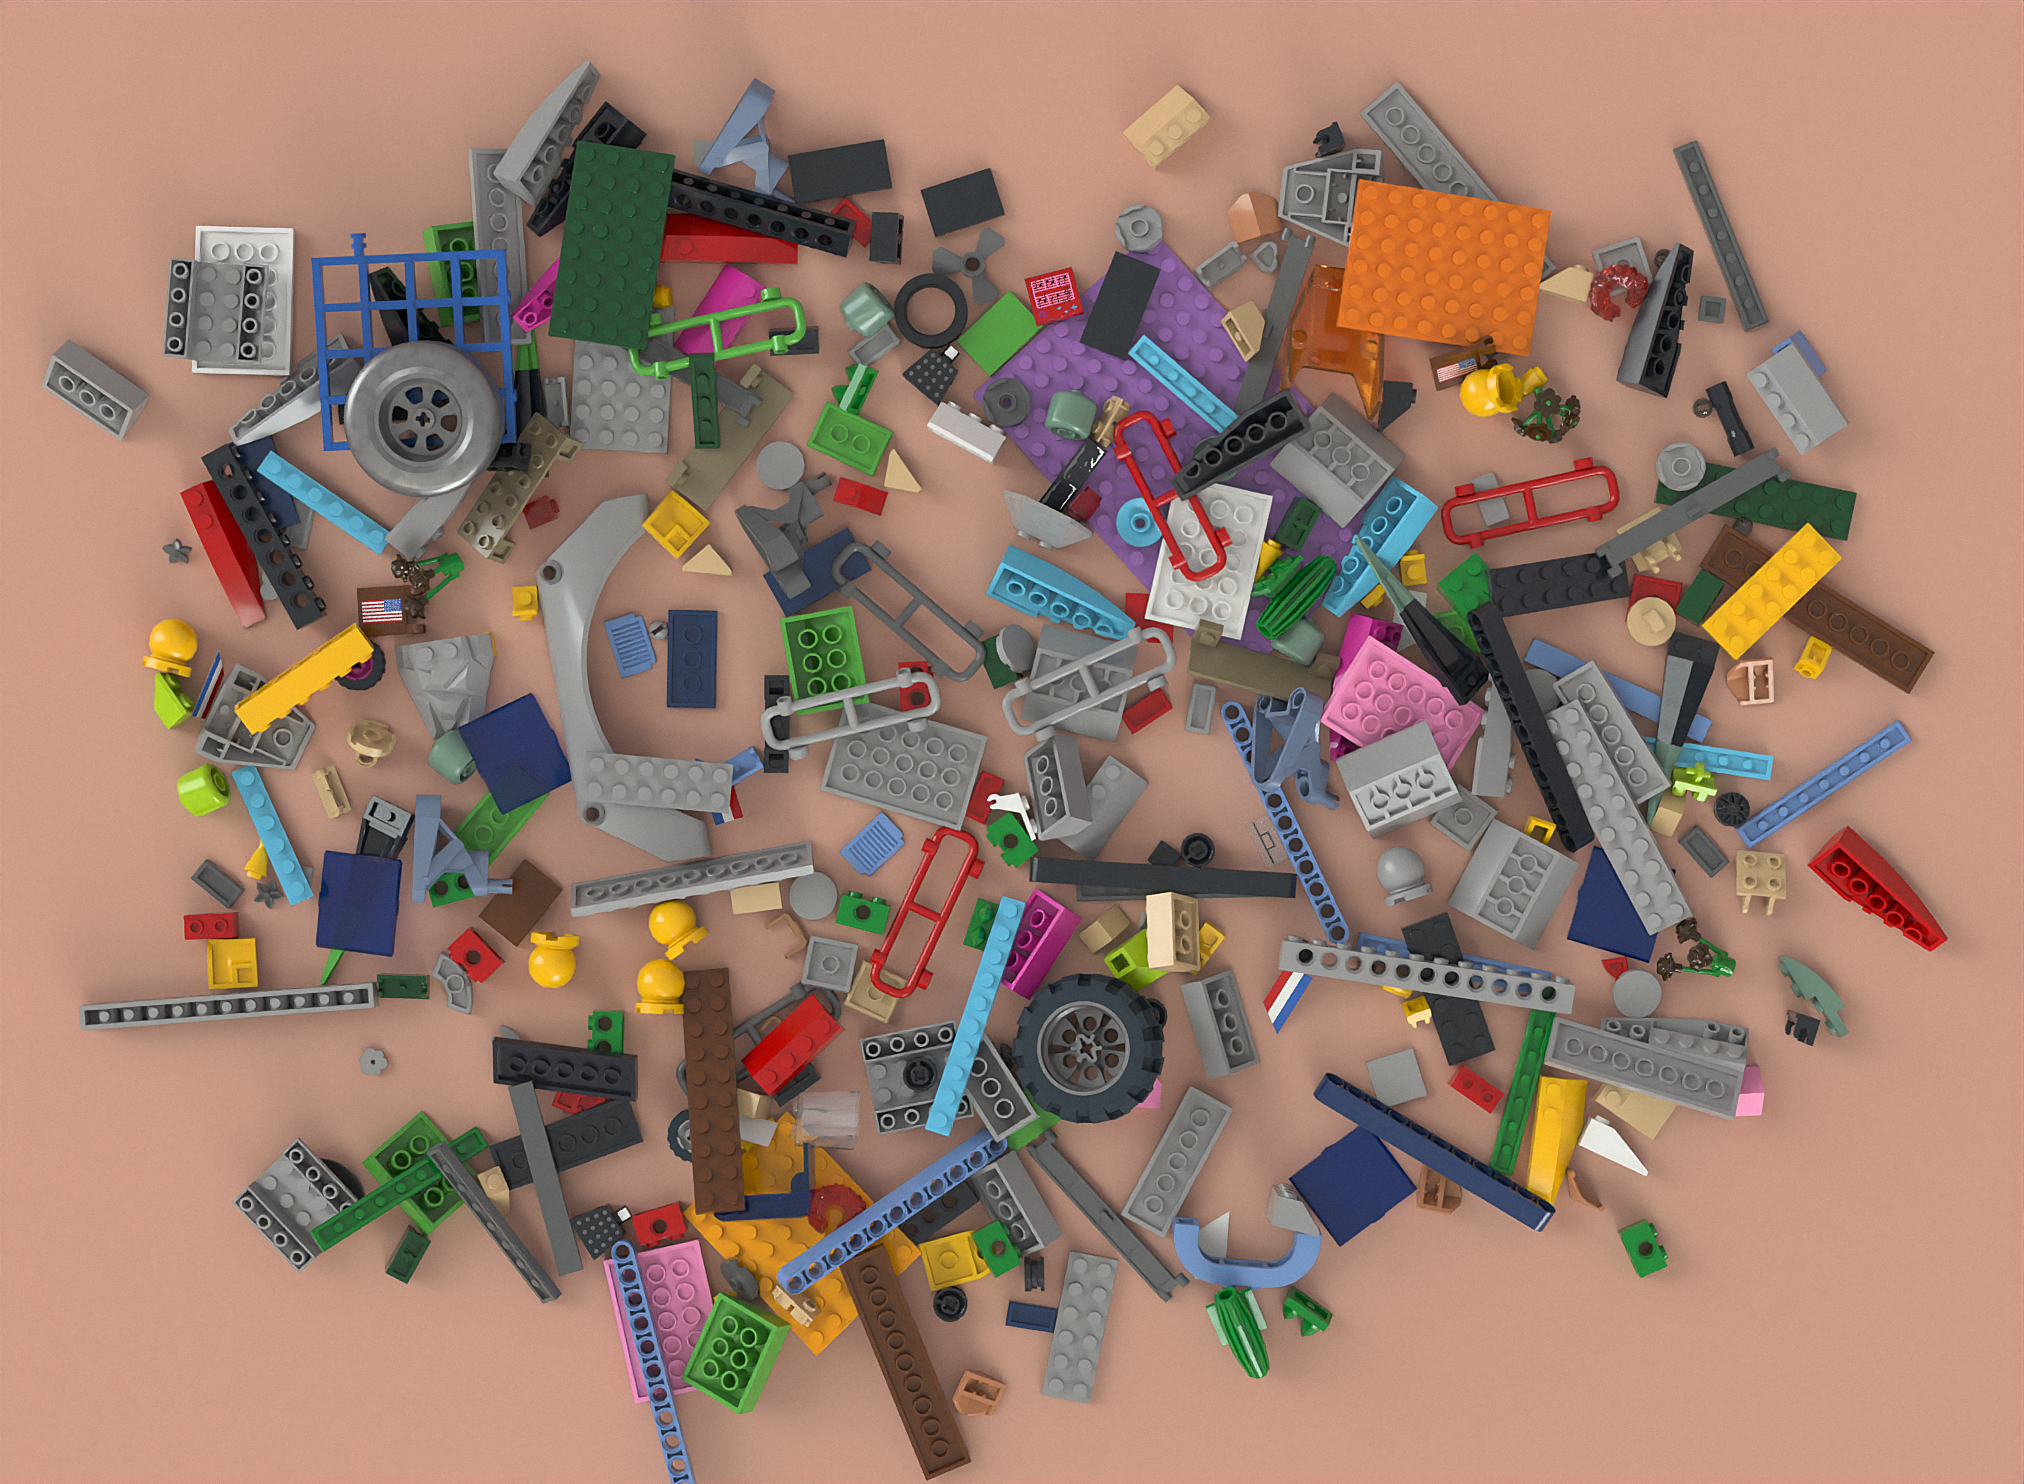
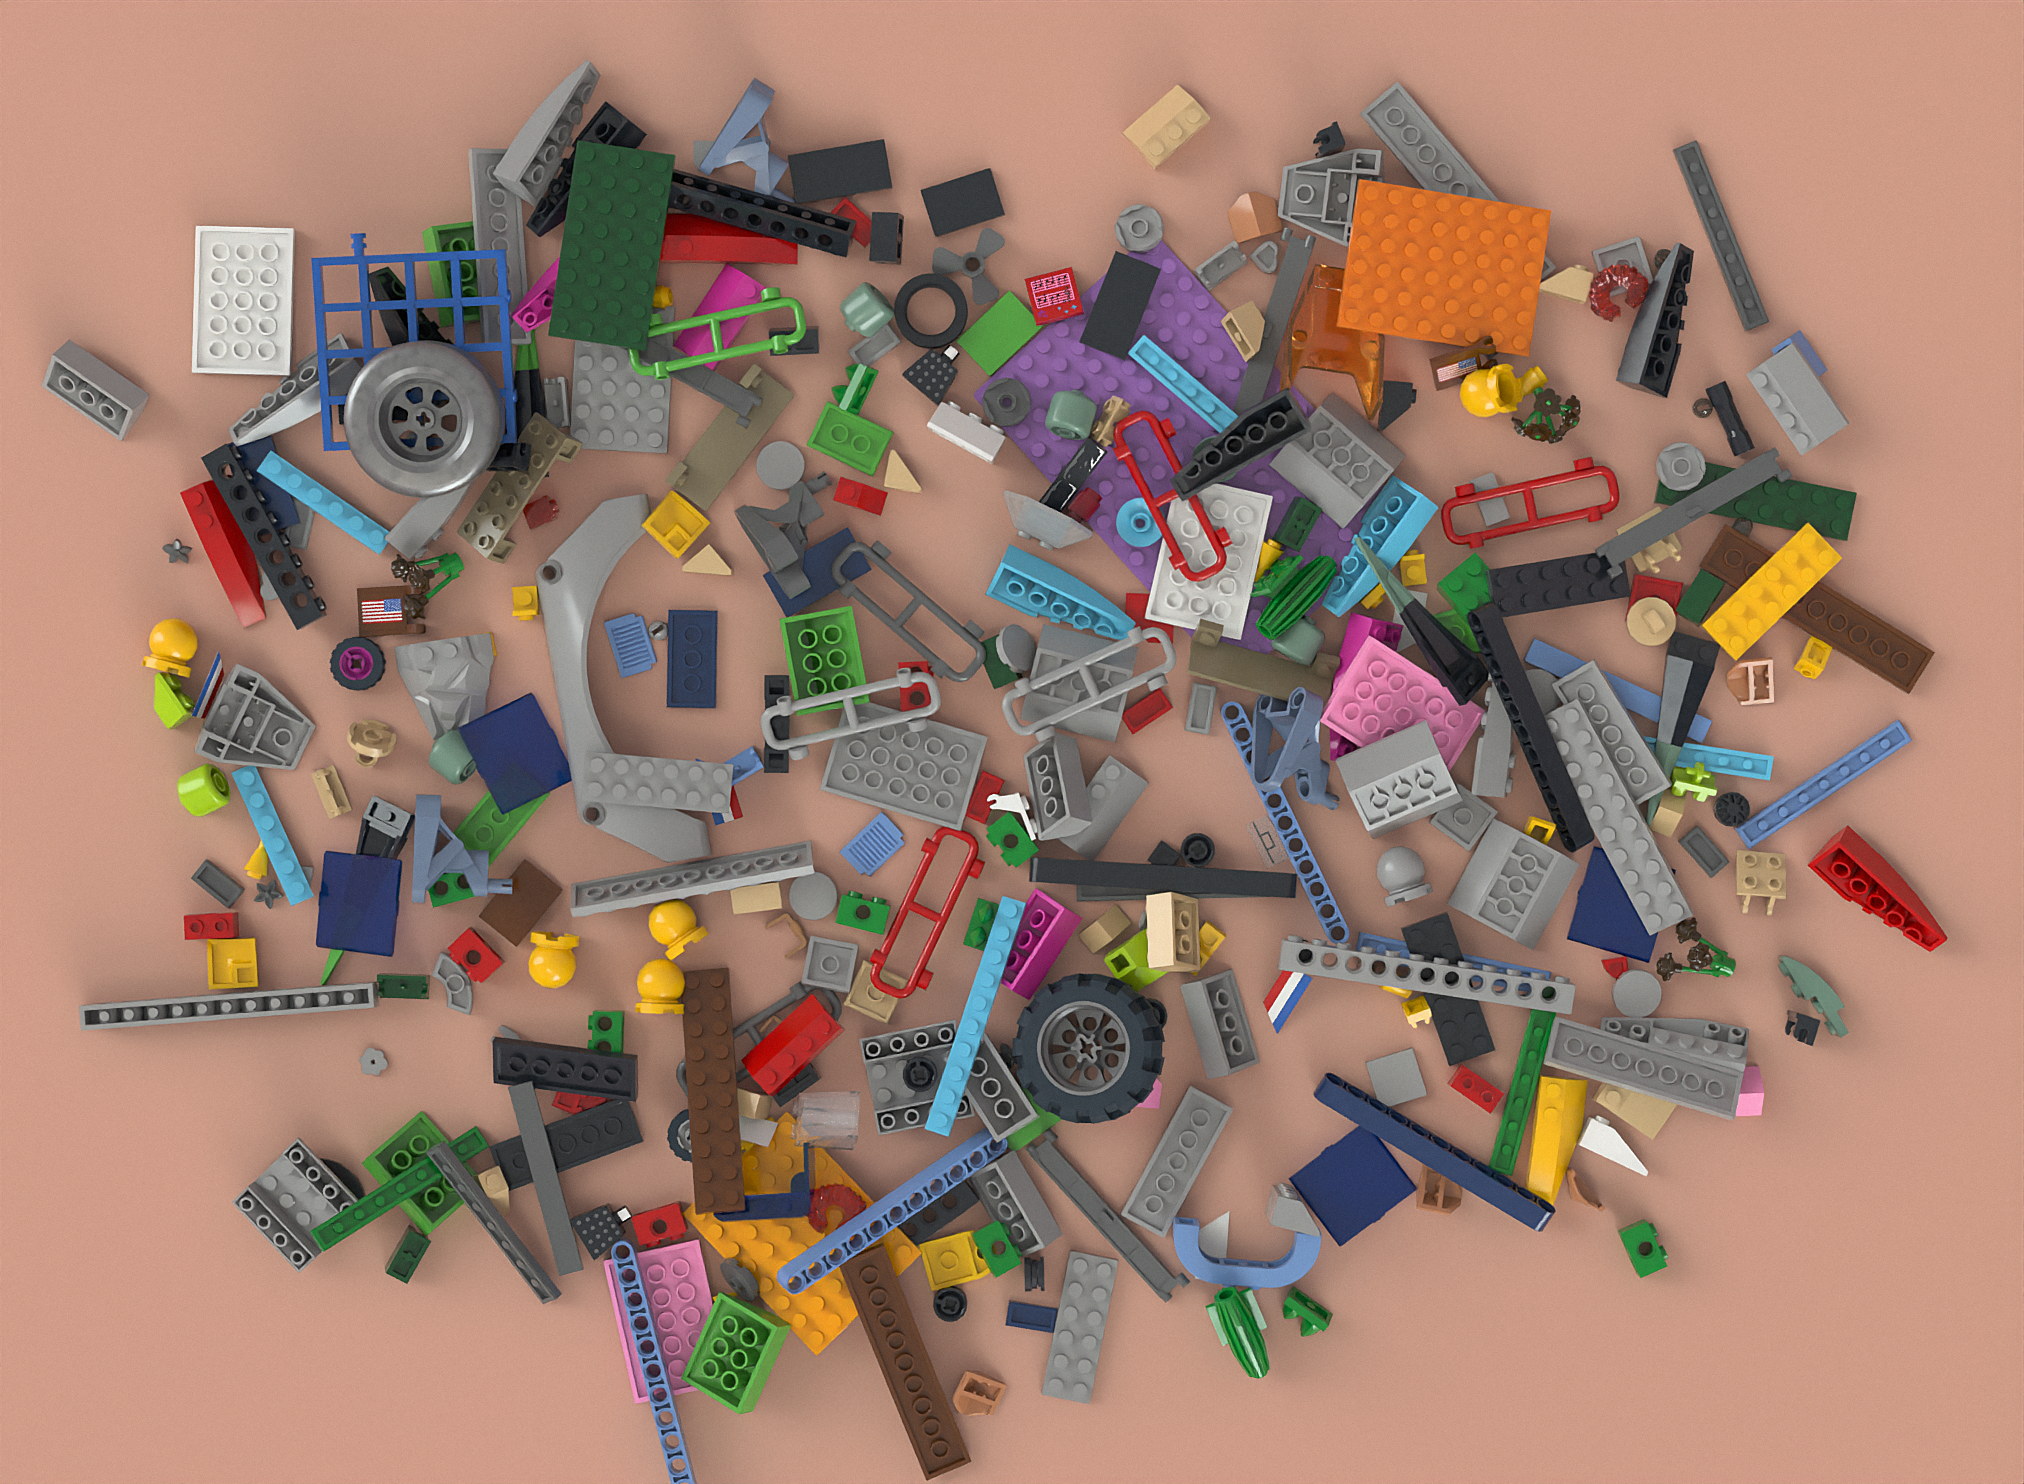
light grey slope [162,258,269,364] -> none
yellow brick [235,622,374,735] -> none
dark green tile [689,353,721,449] -> none
tan hinge [772,1280,822,1327] -> none
dark grey plate [1698,296,1727,324] -> none

